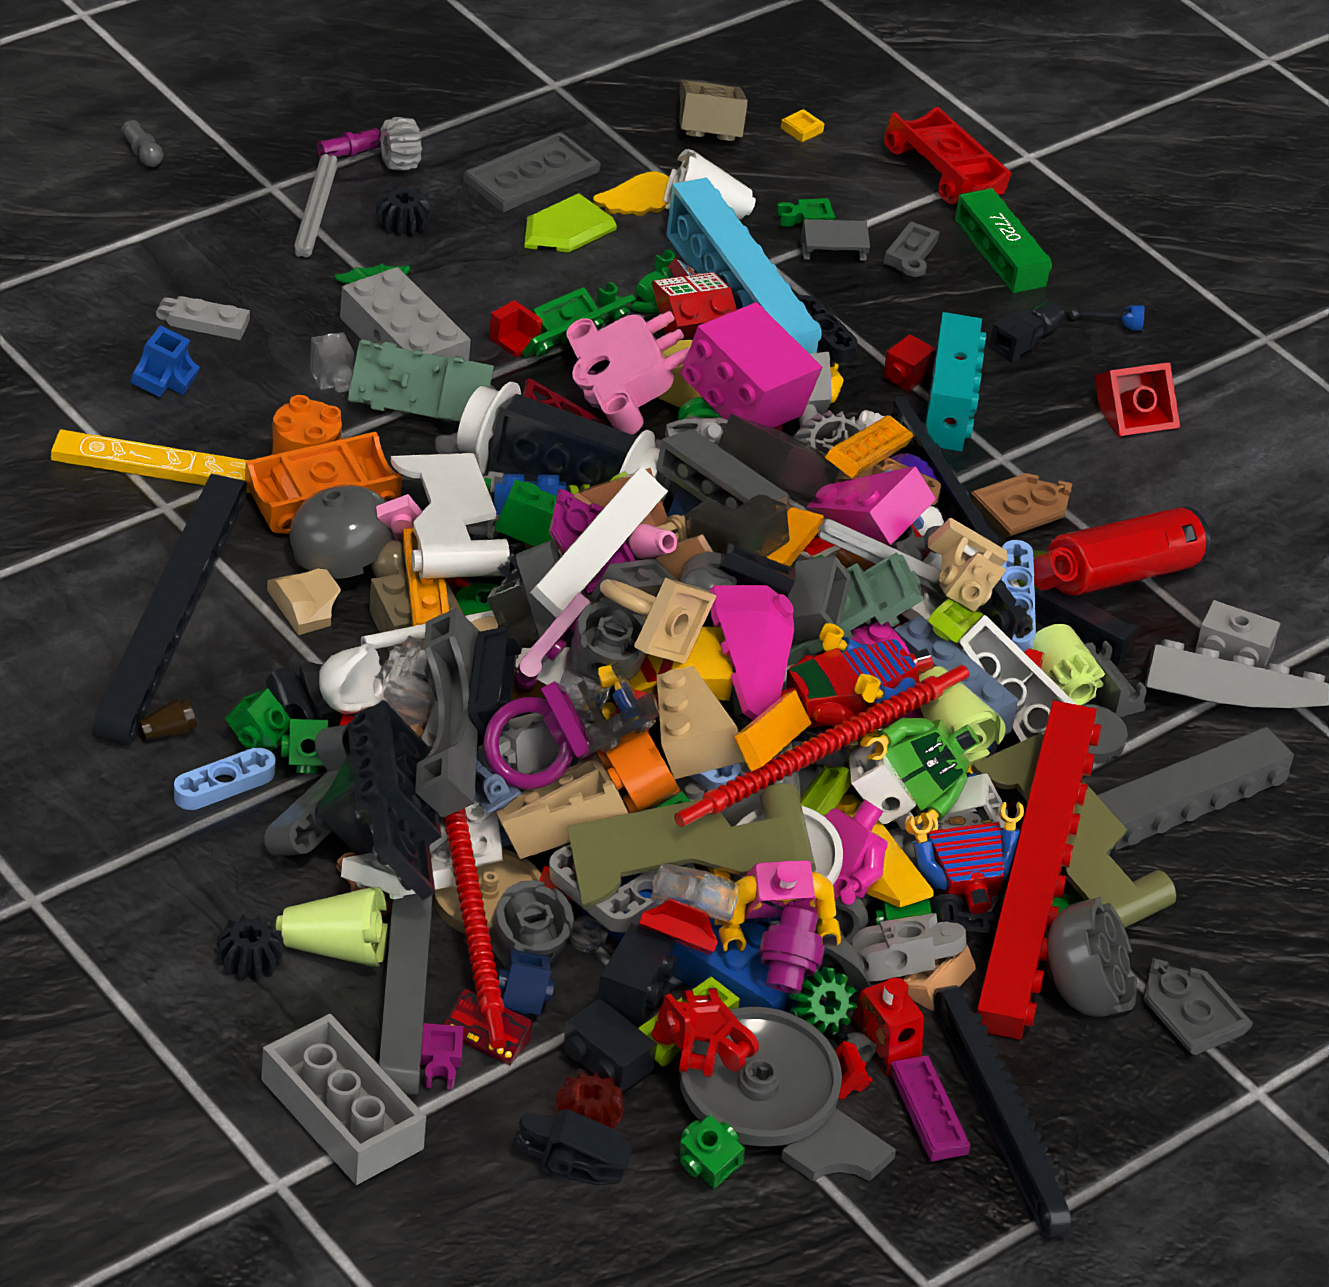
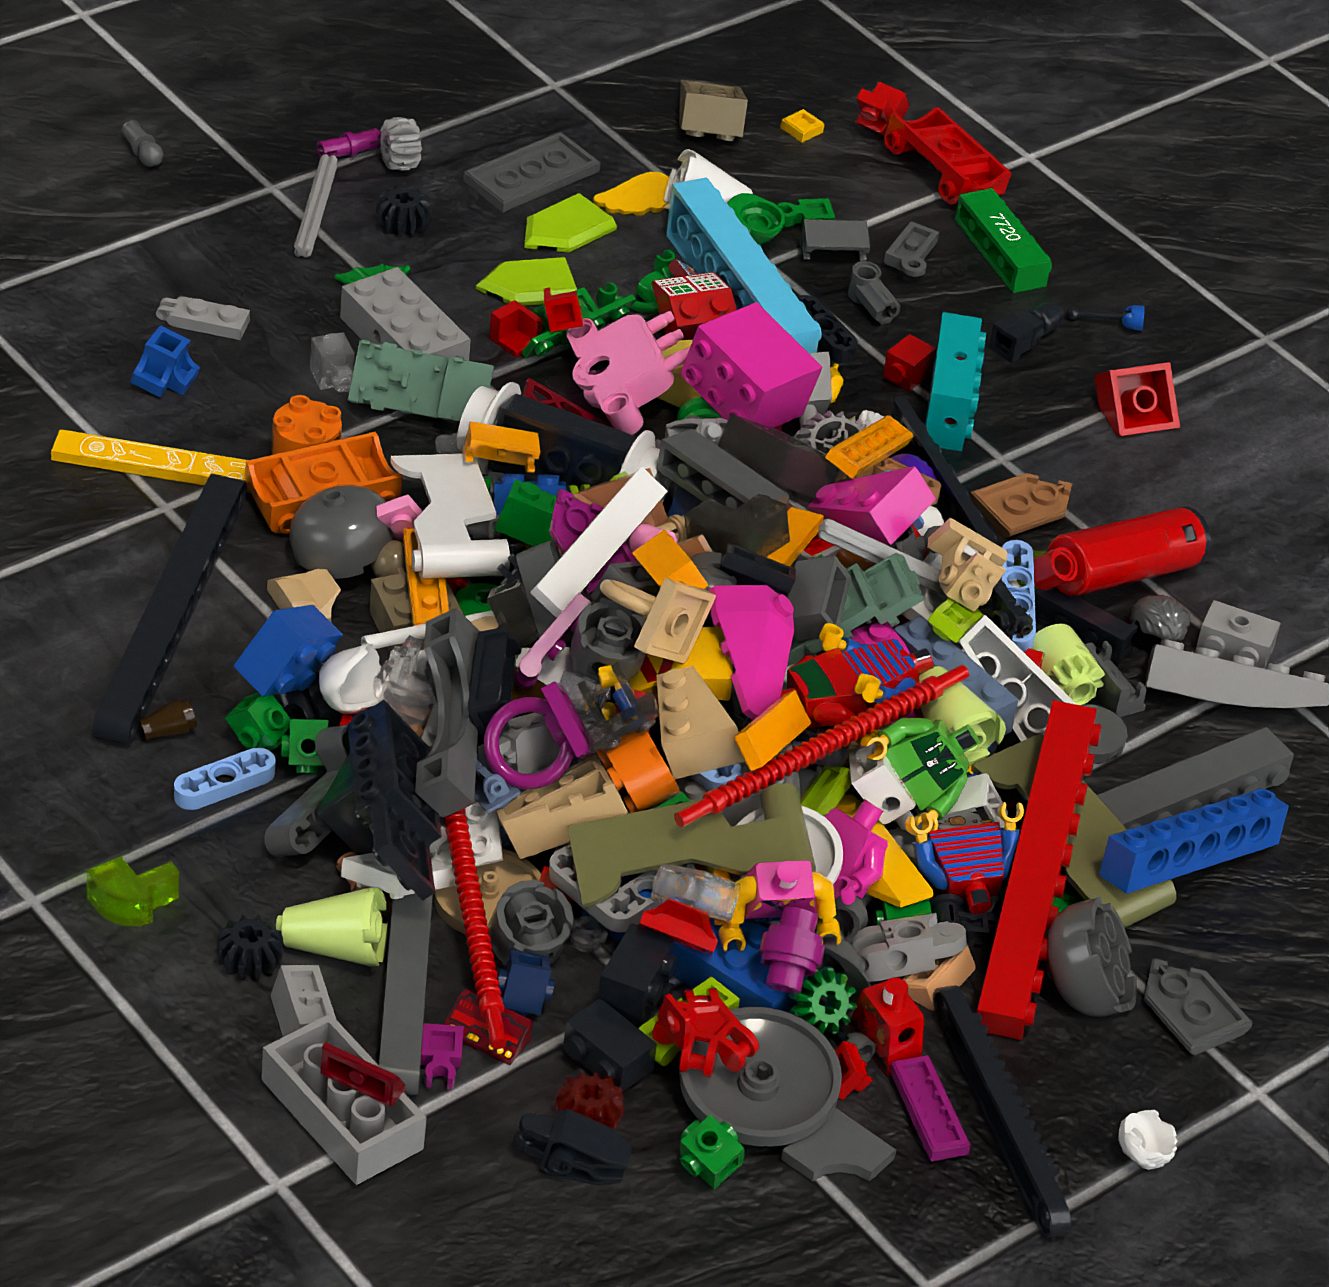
none -> clear neon green brick [87,856,179,926]
none -> blue piece [233,605,343,697]
none -> light grey hinge [270,965,336,1037]
none -> dark red slope [320,1042,406,1107]
none -> light orange hinge [462,421,540,473]
none -> lime tile [475,257,577,306]
none -> red panel [544,287,583,332]
none -> light orange hinge [632,529,709,589]
none -> green hat [727,193,785,245]
none -> dark grey piece [847,261,901,325]
none -> red brick [856,82,910,136]
none -> blue brick [1099,788,1289,894]
none -> white hair [1118,1110,1178,1170]
none -> dark grey hair [1129,595,1190,642]

